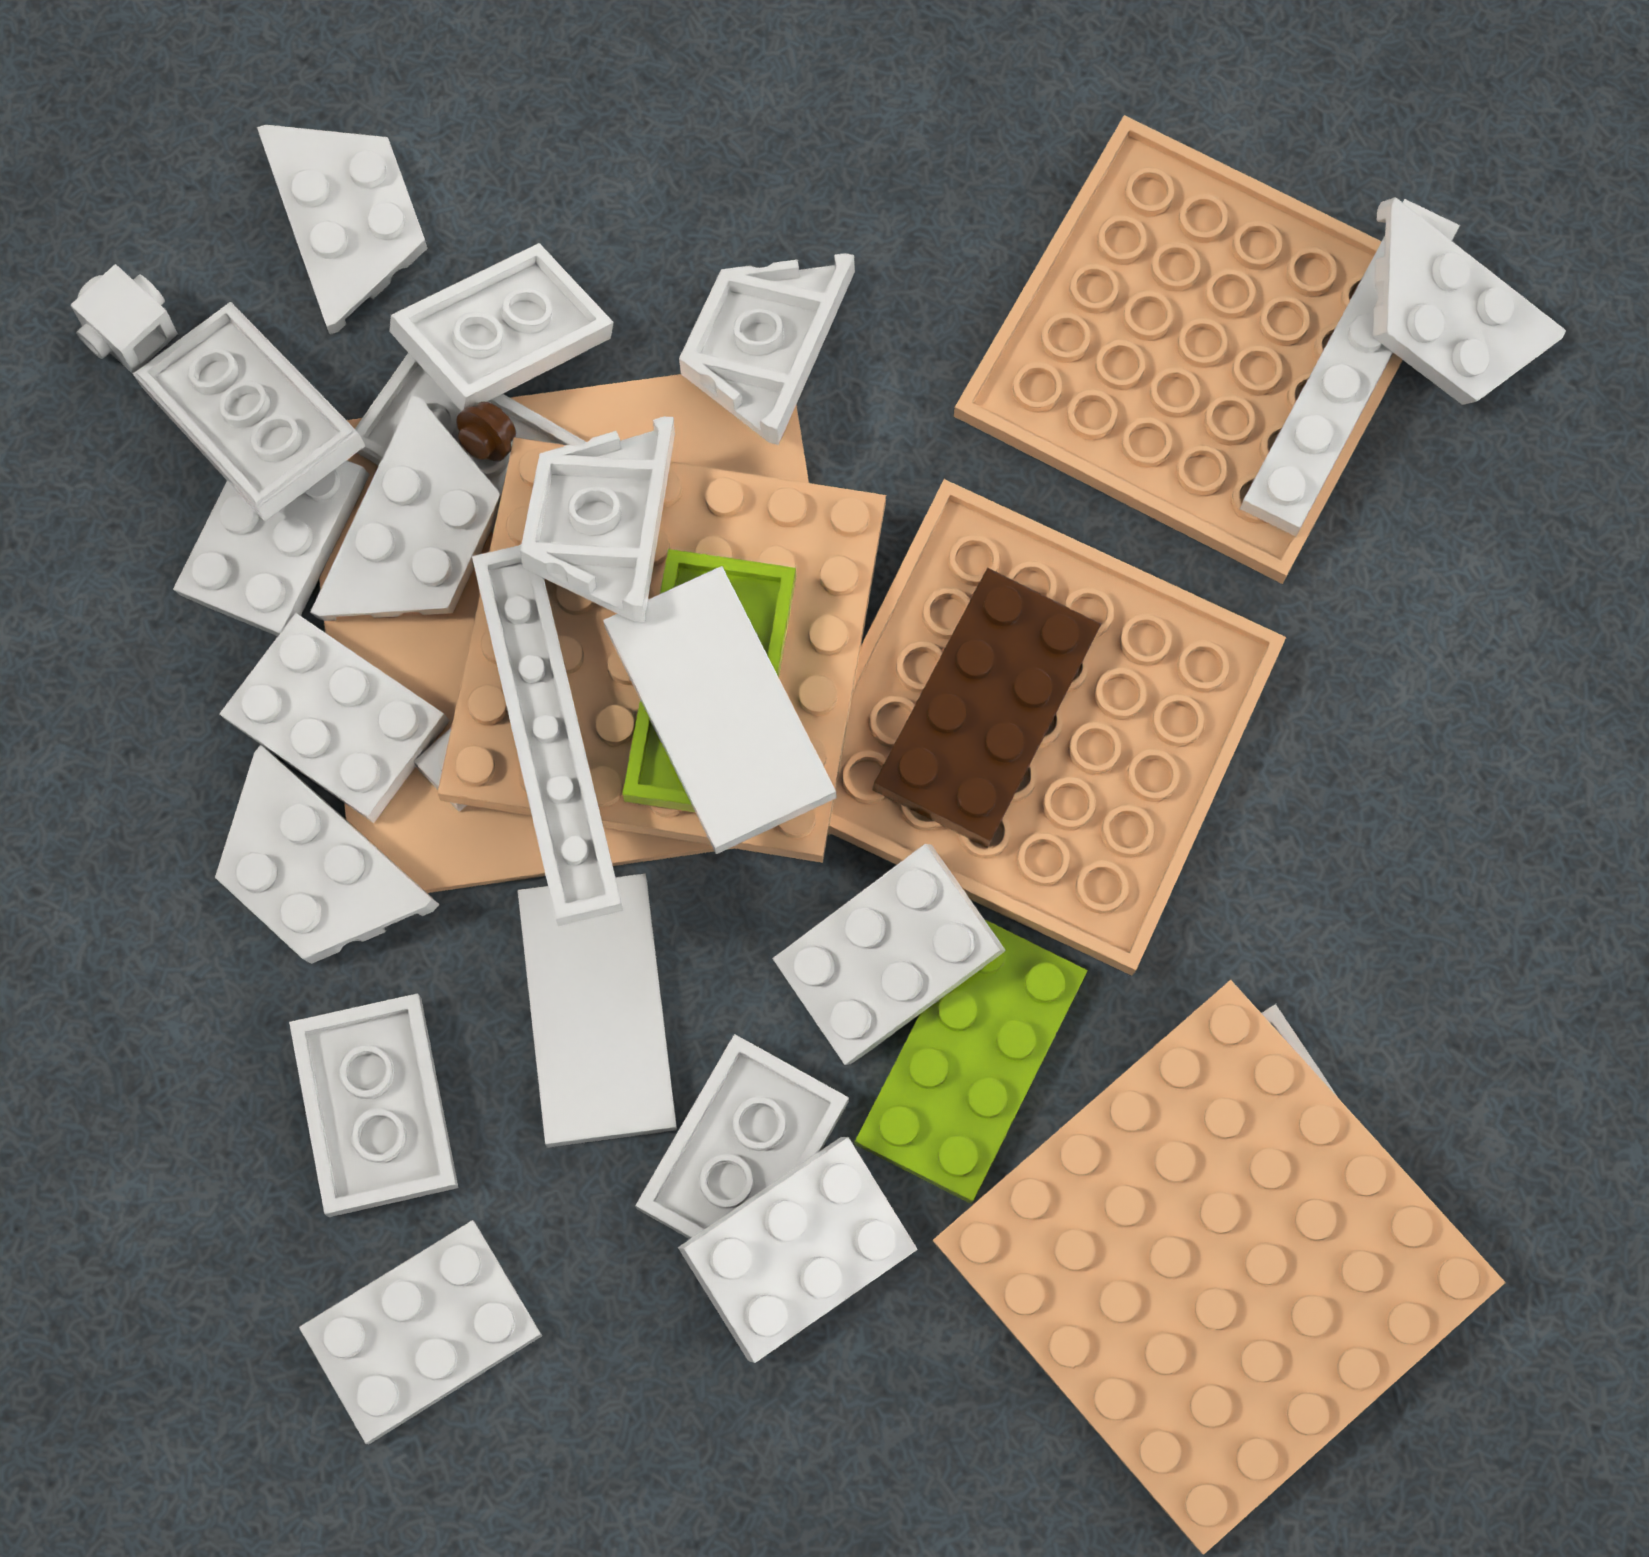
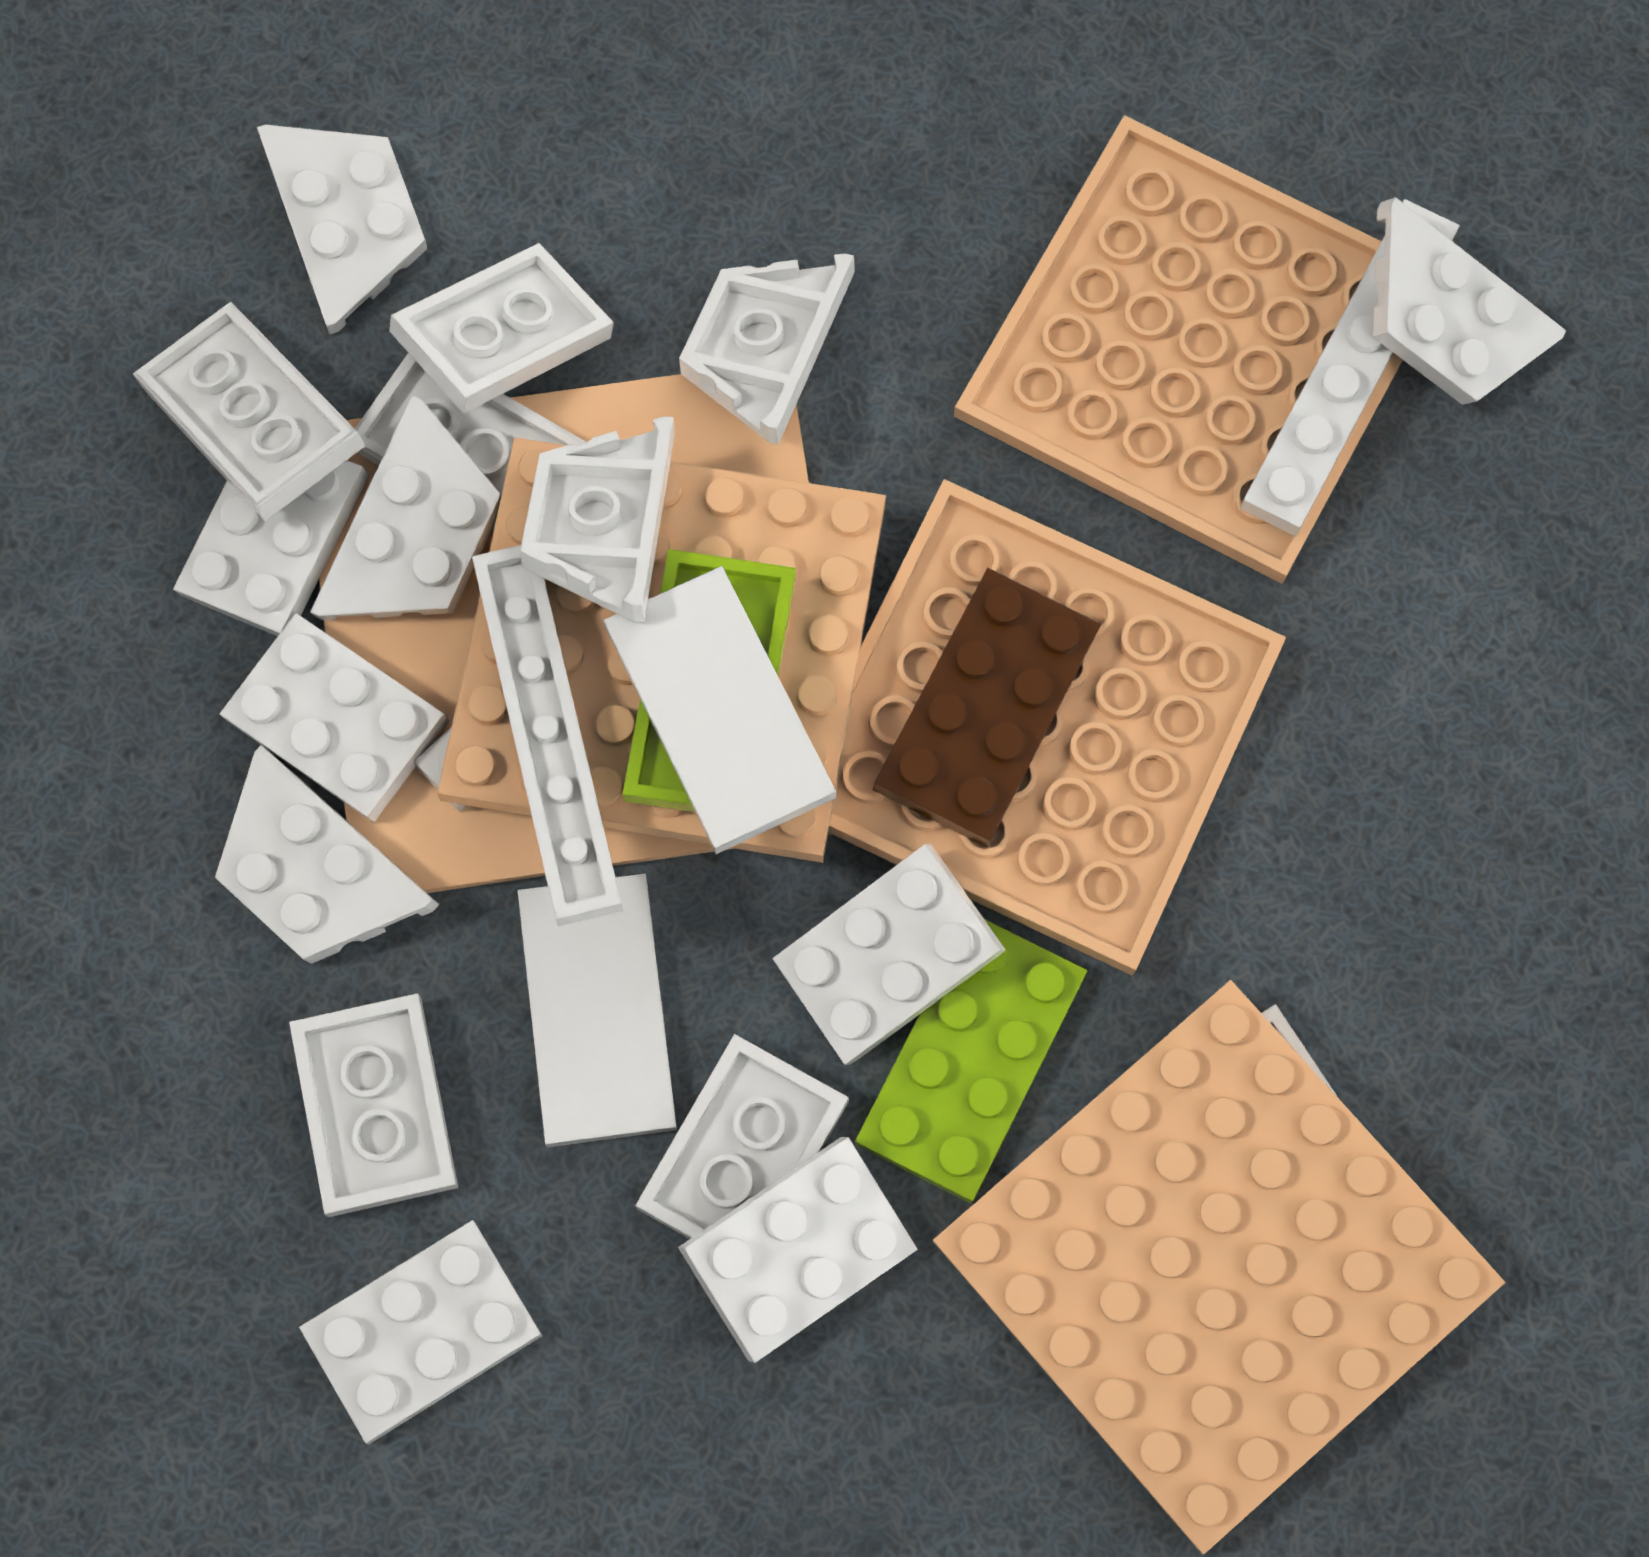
white brick [71,264,178,374] -> none
reddish brown plate [456,401,516,462] -> none

